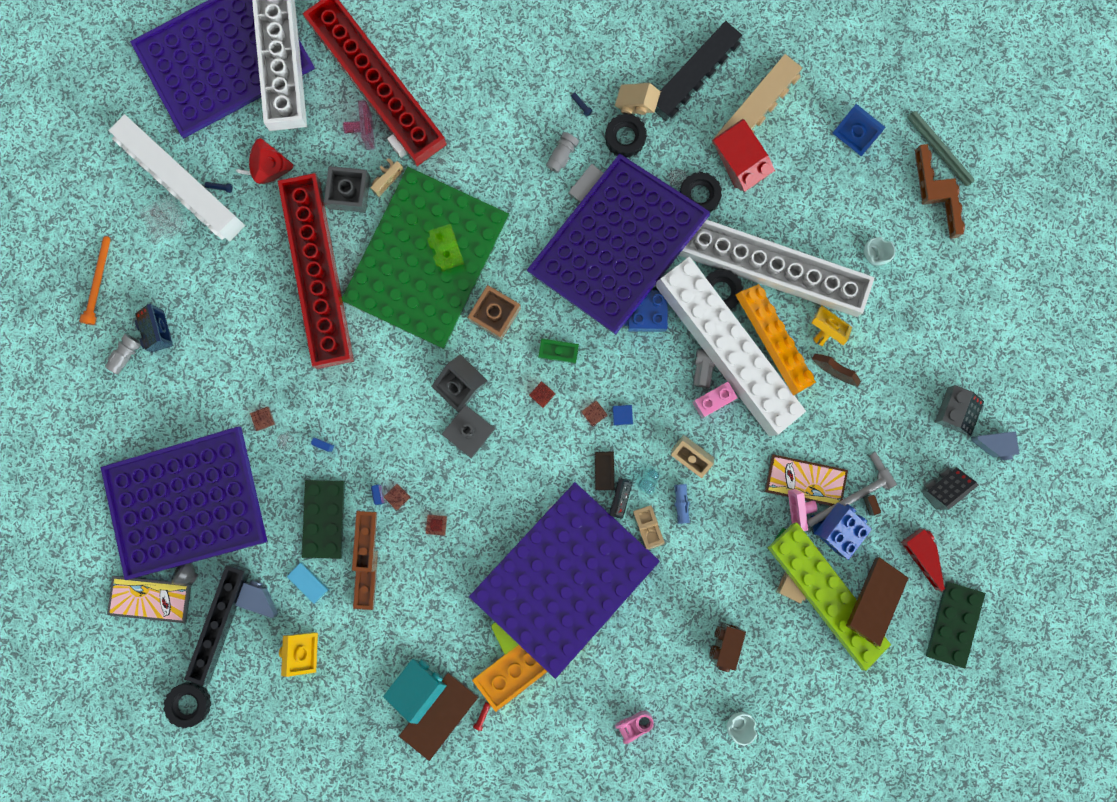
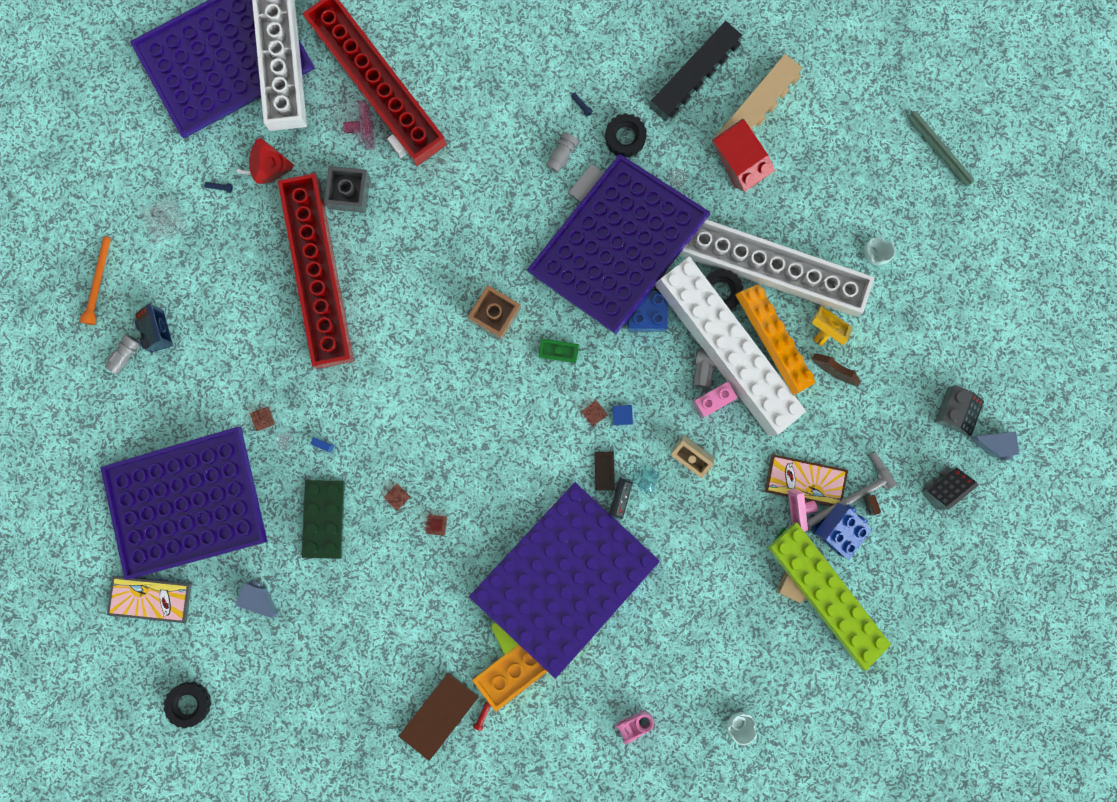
white brick [108,114,245,241] -> none
dark grey brick [171,563,198,585] -> none
black brick [184,564,251,686] -> none
yellow tile [279,632,318,677] -> none
medium azure tile [287,562,329,604] -> none
green plate [342,166,509,349] -> none
dark orange bracket [352,511,378,610] -> none
tan plate [370,158,404,197] -> none
blue tile [371,485,385,505] -> none
teal brick [383,659,447,724] -> none
clear neon green brick [427,224,464,271] -> none
dark grey slope [431,354,488,413] -> none
dark grey tile [442,405,495,459] -> none
clear red plate [529,381,556,408] -> none
tan brick [615,83,661,115] -> none
tan slope [633,505,665,550] -> none
medium blue pin [674,484,690,524] -> none
black tyre [680,172,722,213] -> none
reddish brown brick [709,622,746,672] -> none
blue tile [833,104,886,156] -> none
reddish brown tile [846,557,909,646] -> none
red slope [901,529,945,591] -> none
dark orange bracket [915,144,965,239] -> none
dark green plate [926,581,986,669] -> none

